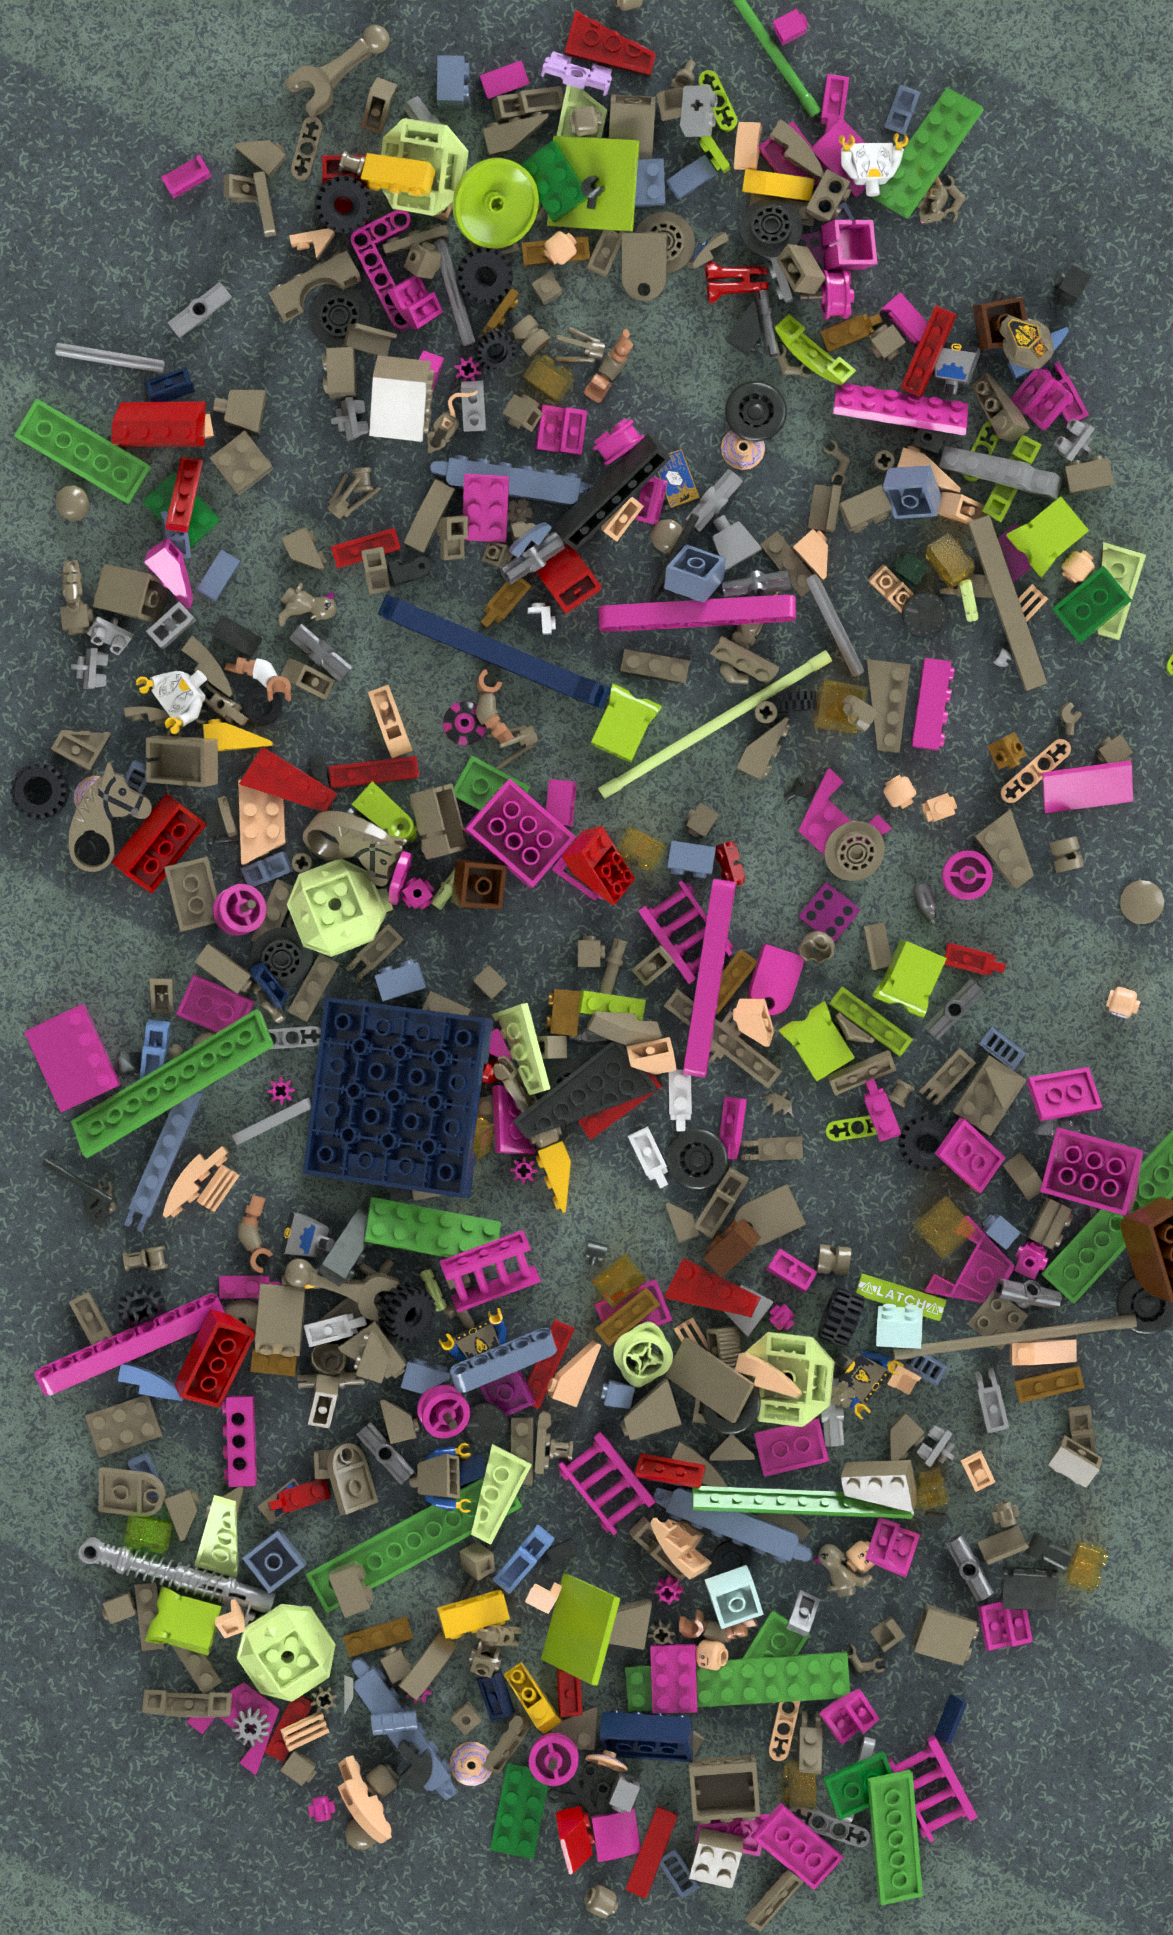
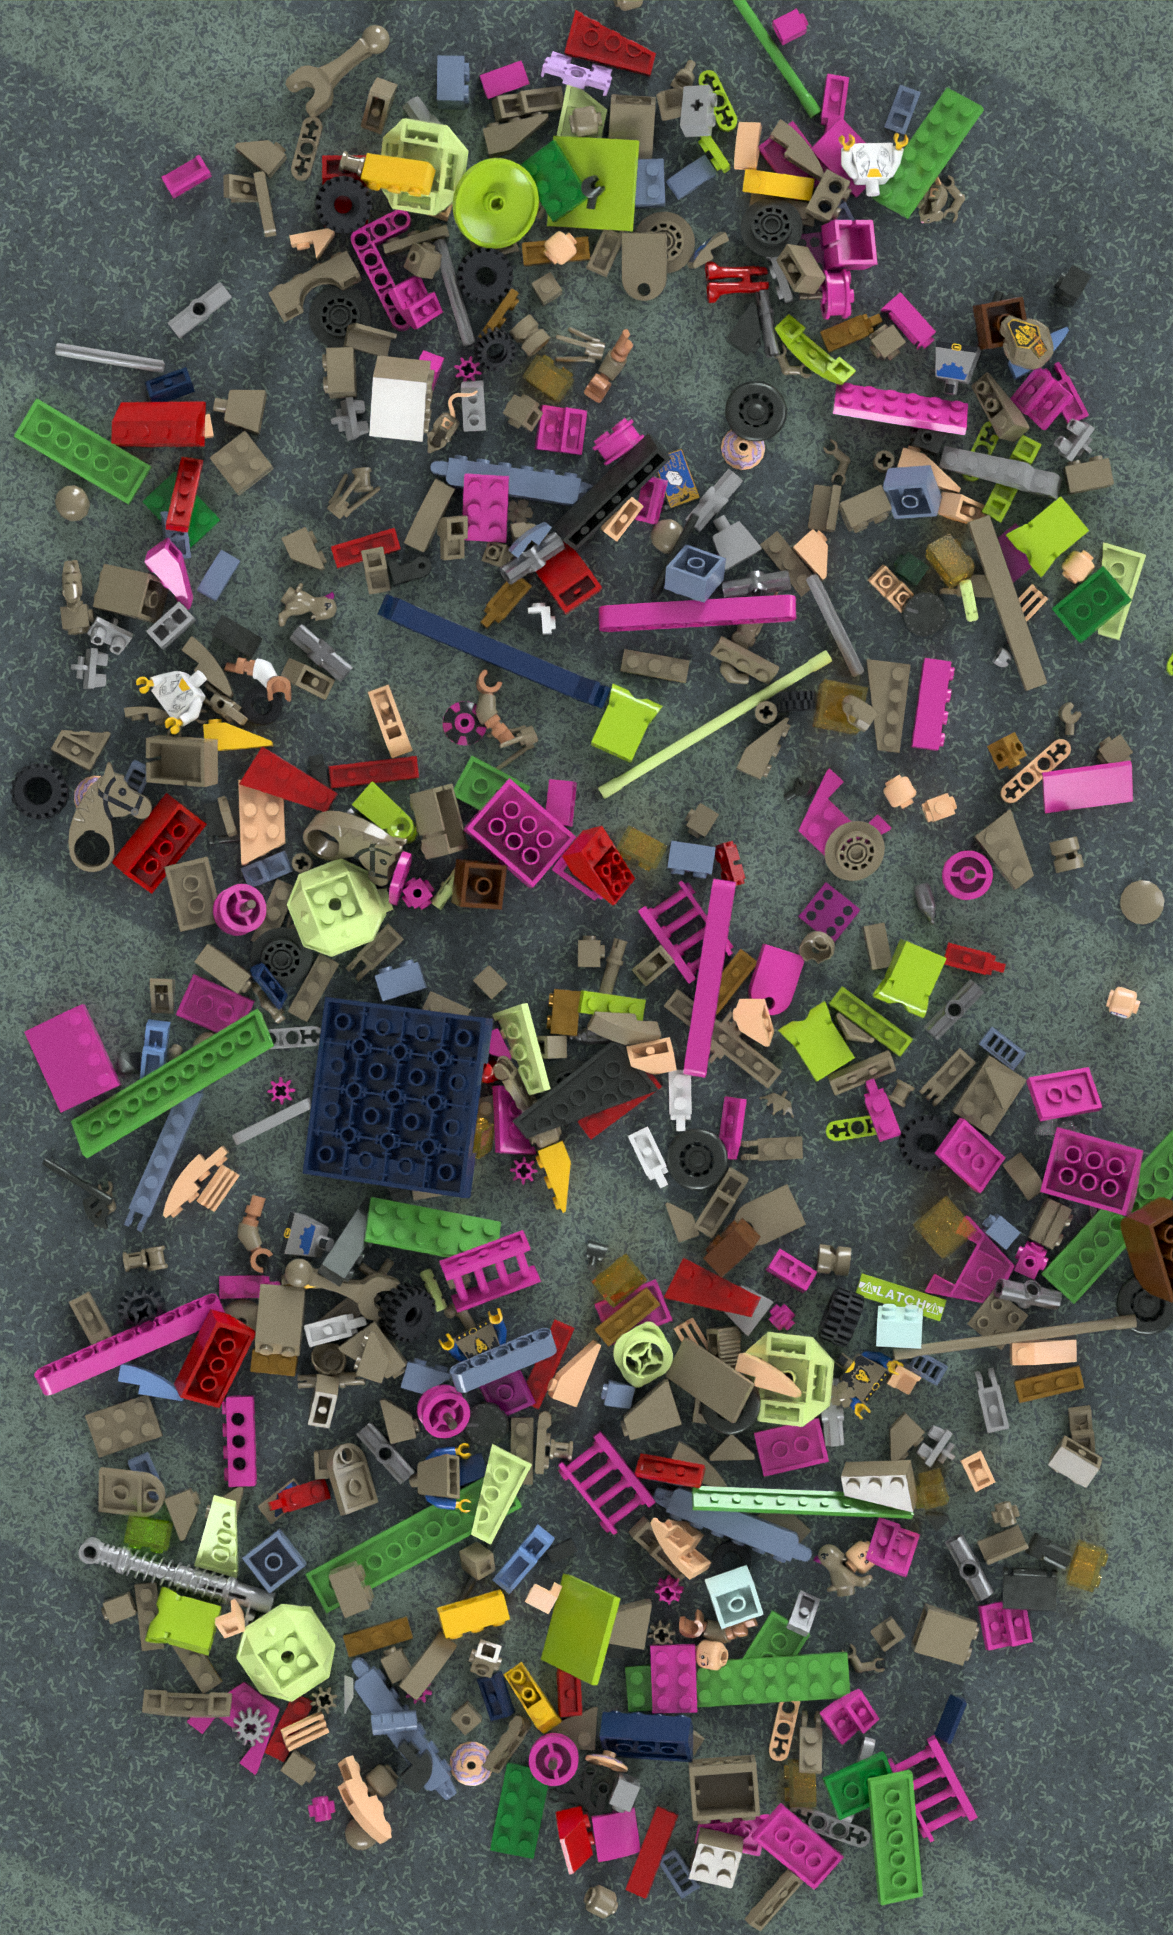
dark tan hinge [476,1625,522,1647] -> none
red plate [900,305,957,397] -> none

